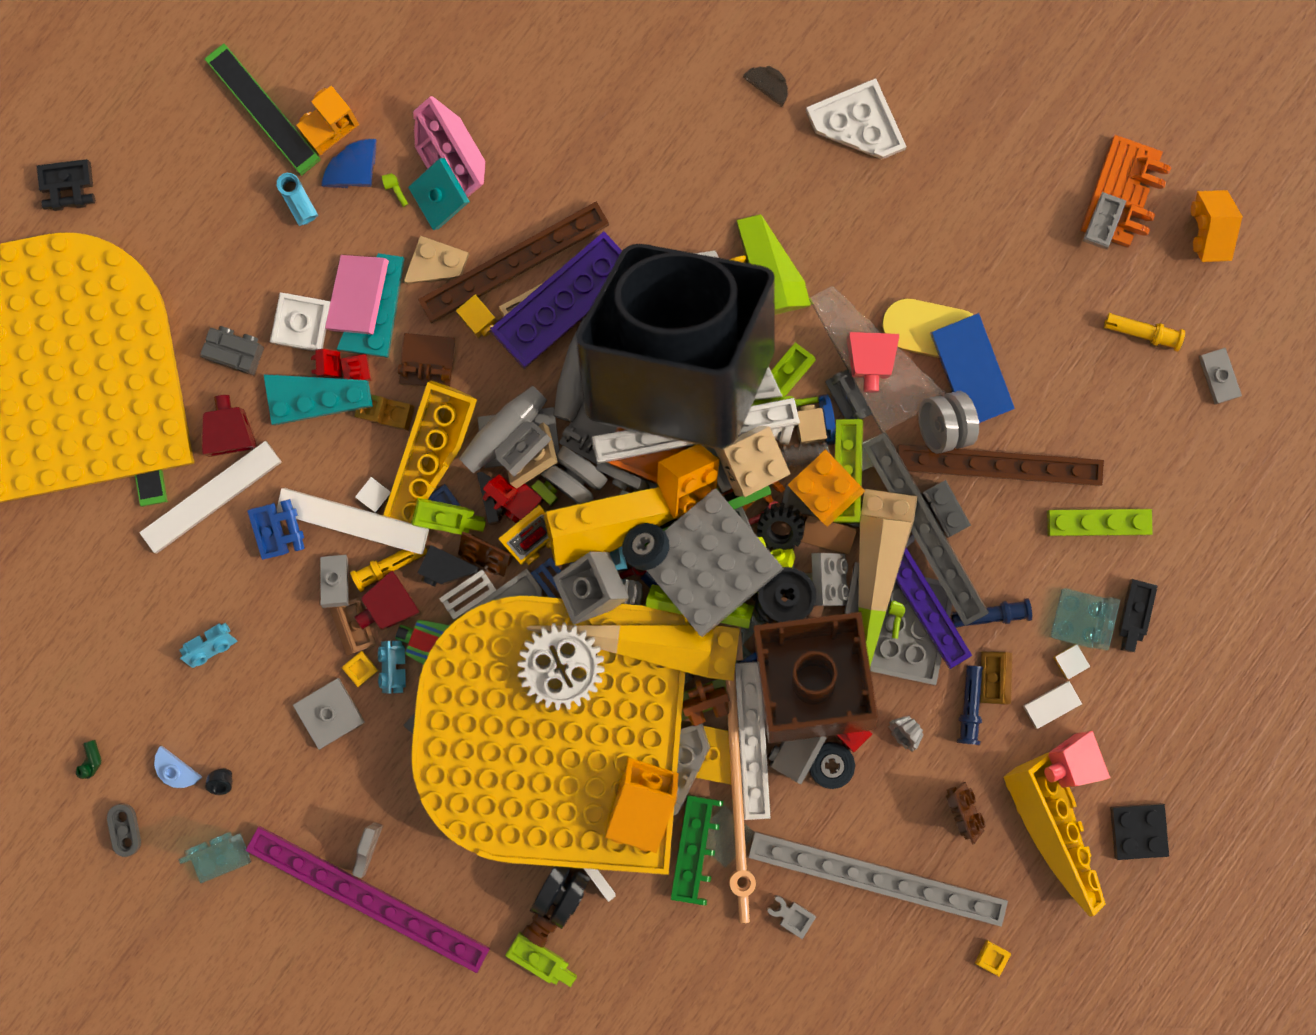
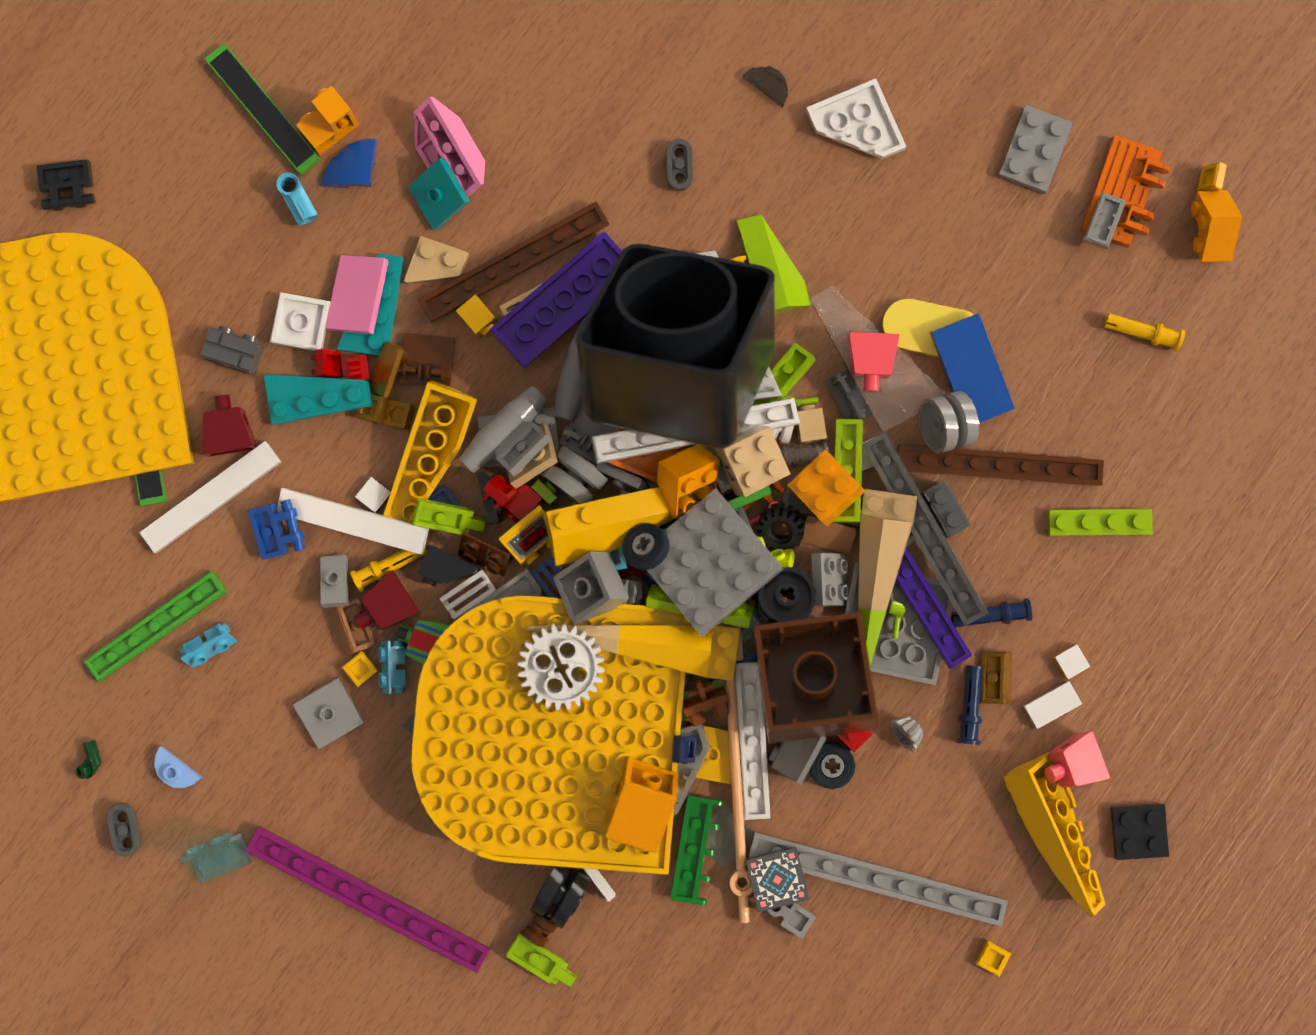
black tile [205,768,233,795] -> none
light grey tile [352,822,383,878] -> none
lime hand [382,173,408,207] -> none
blue tile [818,394,836,445] -> none
reddish brown hinge [946,782,985,844] -> none
clear light blue bracket [1051,588,1120,651] -> none
black hinge [1119,579,1158,653] -> none
light grey plate [1199,348,1242,405] -> none
none -> bright green tile [83,571,228,682]
none -> pearl gold slope [369,341,404,398]
none -> dark grey plate [667,139,693,191]
none -> dark blue tile [672,735,697,763]
none -> dark grey tile [745,846,809,912]
none -> light grey plate [997,105,1073,195]
none -> yellow tile [1198,162,1227,191]

